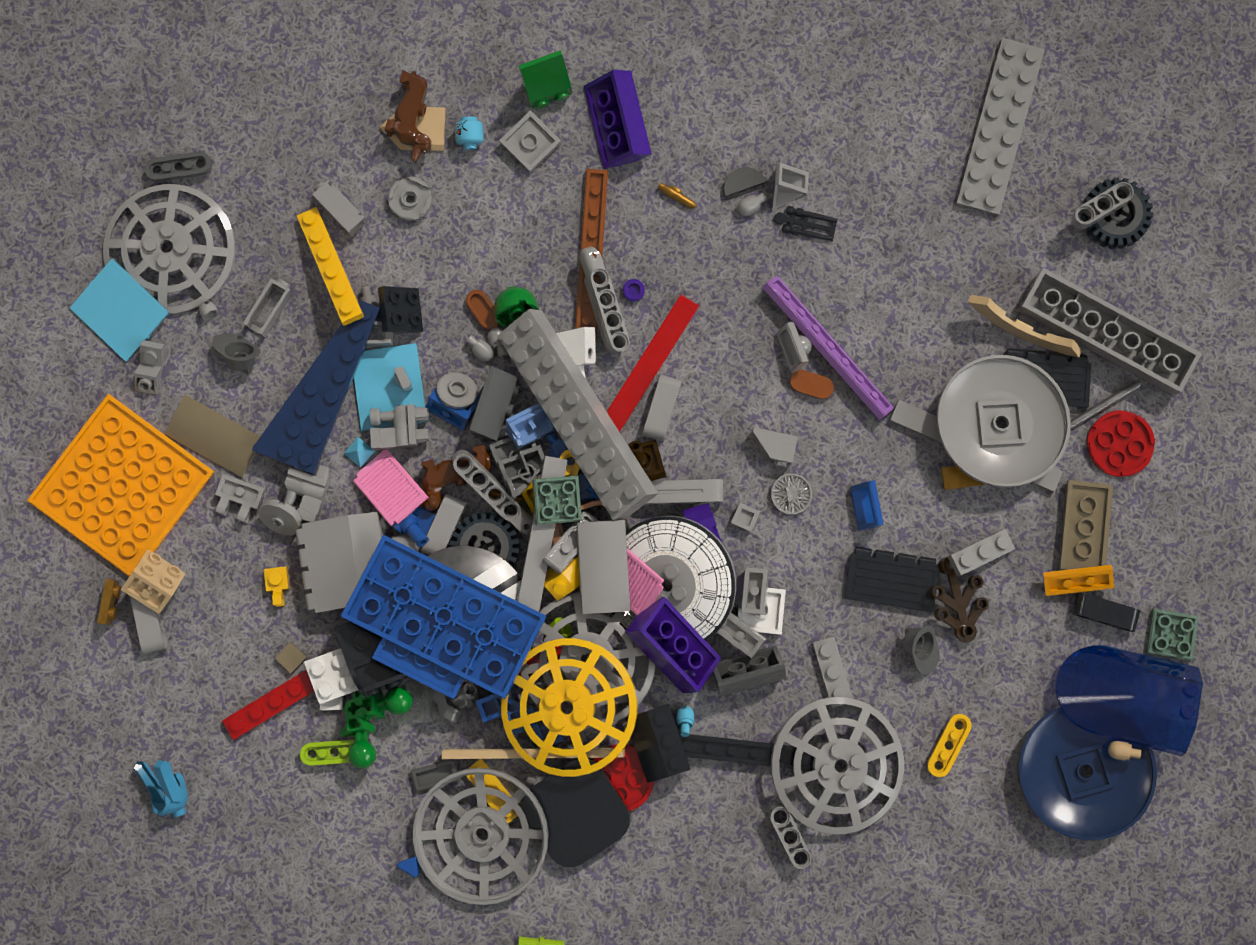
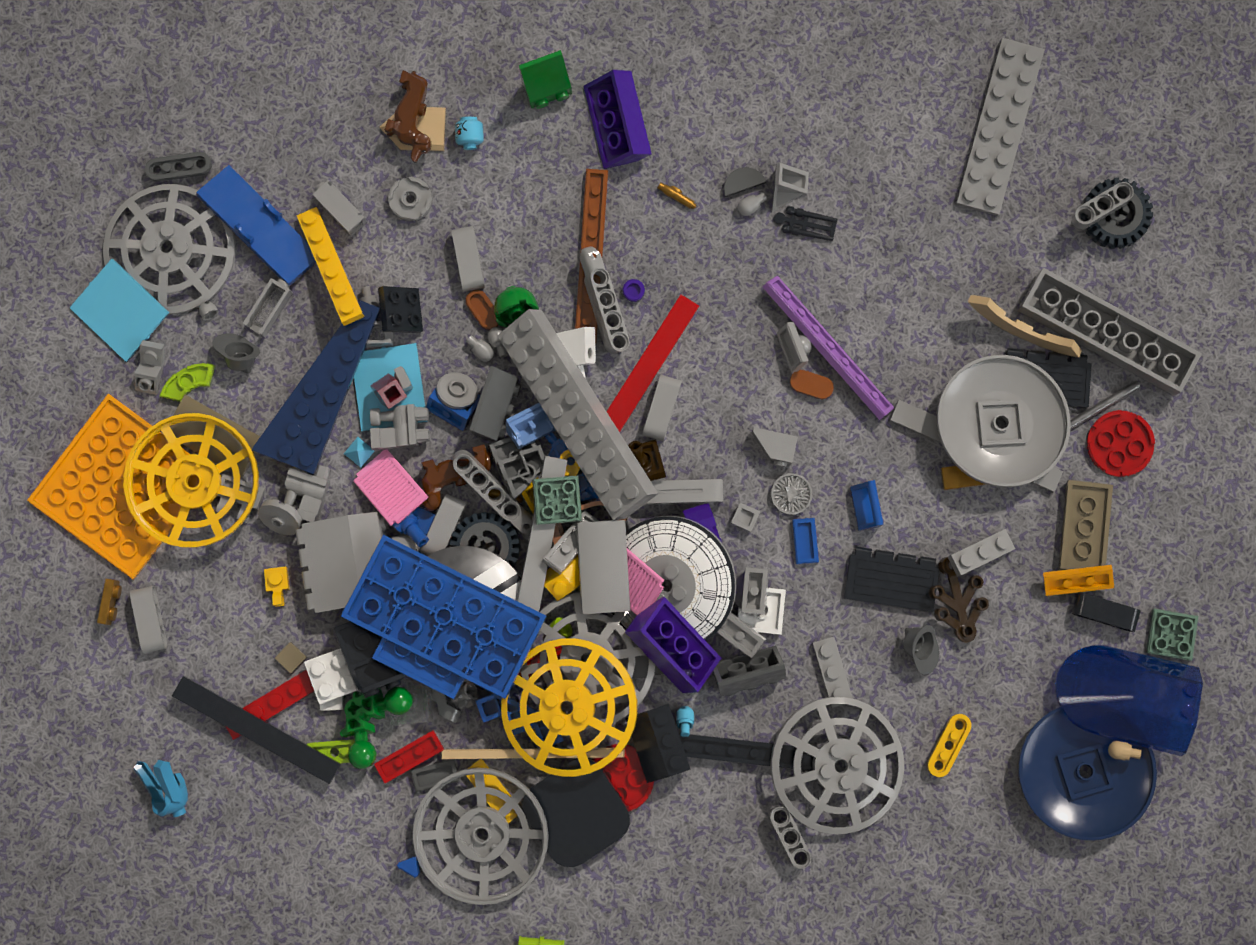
tan bracket [121,550,185,614] -> none
light grey plate [499,110,561,173] -> none
none -> yellow dish [123,413,259,548]
none -> lime tile [160,363,215,402]
none -> black tile [172,676,341,784]
none -> blue piece [196,165,316,285]
none -> brick [370,373,407,409]
none -> red plate [374,730,445,784]
none -> light grey beam [452,226,485,292]
none -> blue tile [792,518,819,564]

